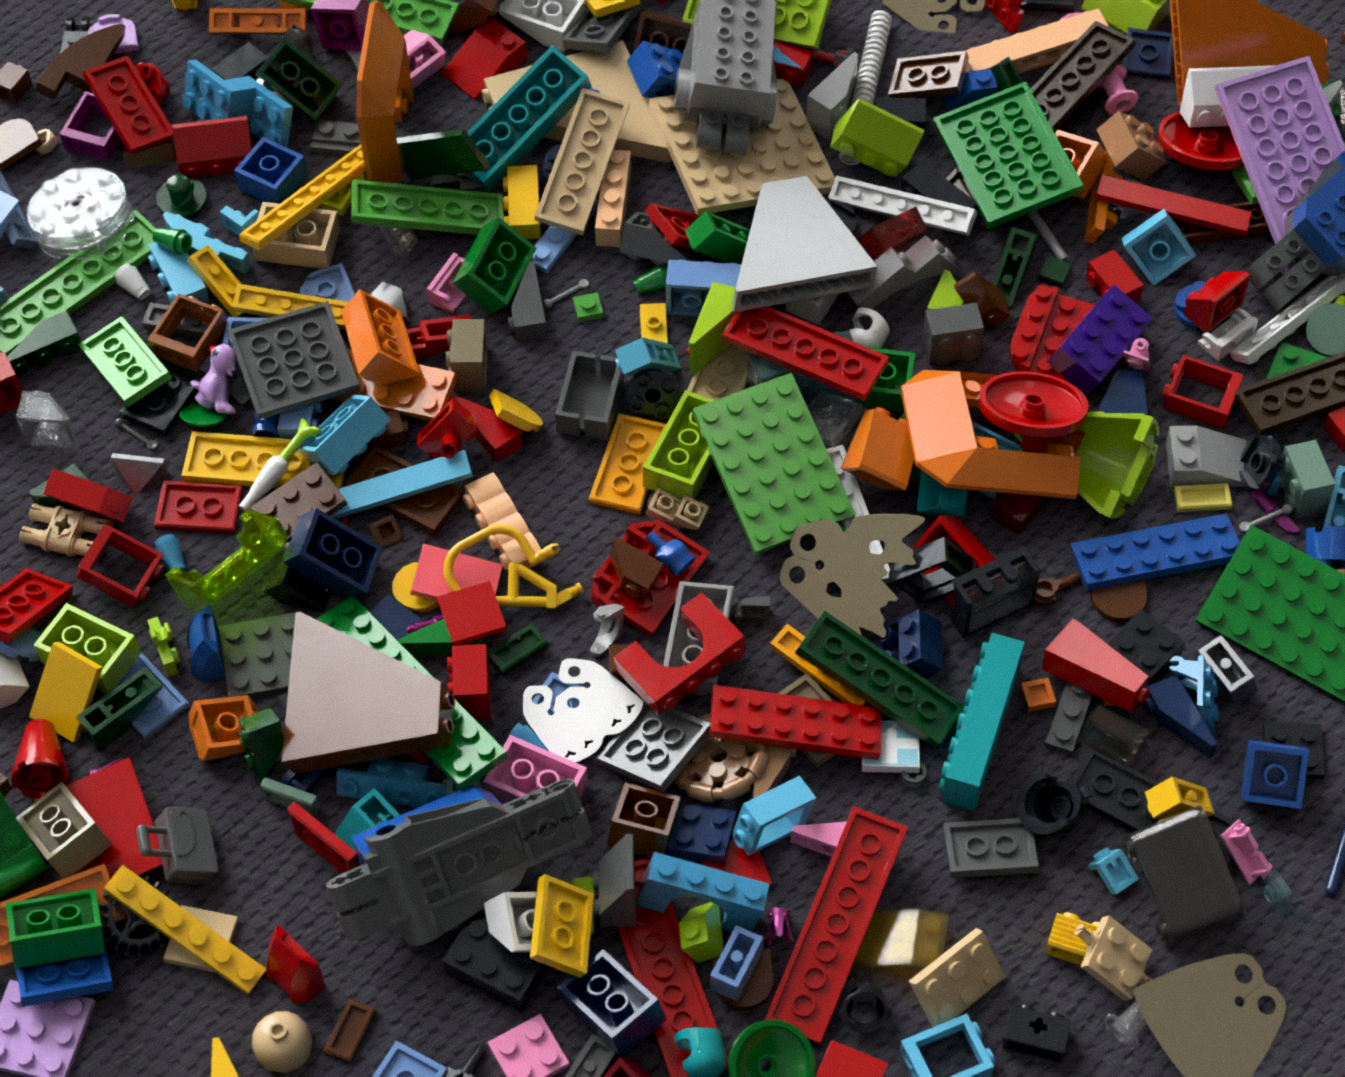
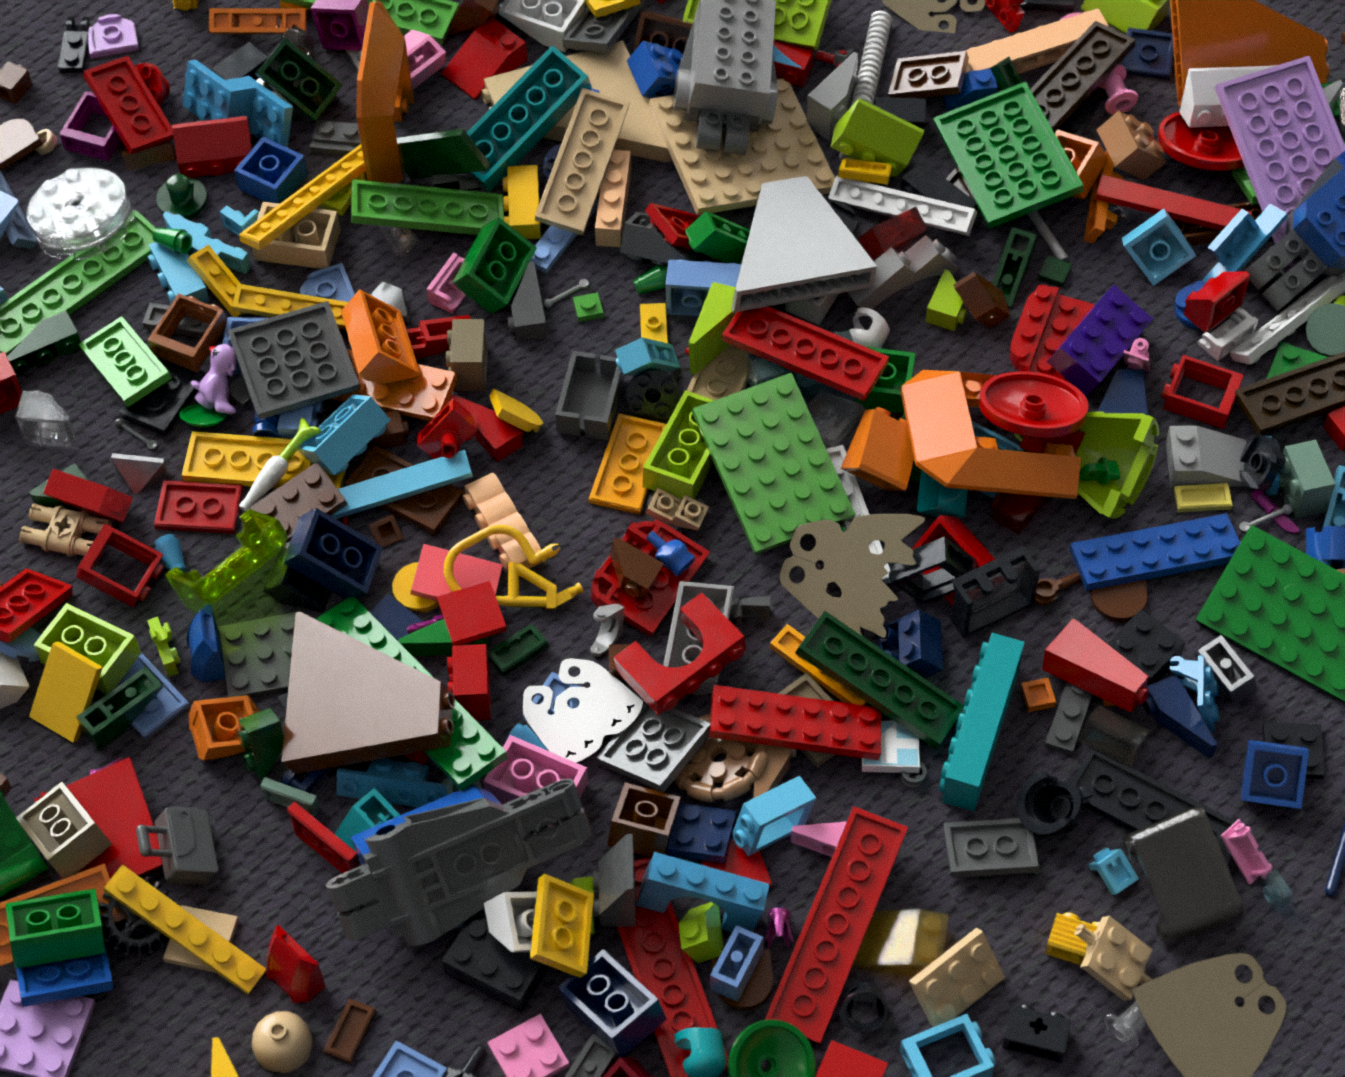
red cone [11,719,70,798] -> none
reddish brown slope [37,23,126,101] -> none
white cone [114,264,151,301] -> none
dark grey brick [922,303,984,366] -> none
red brick [1086,250,1144,302] -> none
yellow slope [1145,777,1214,823] -> none
none -> yellow plate [838,158,892,184]
none -> green piece [1079,457,1120,485]
none -> dark azure bracket [1202,204,1288,283]

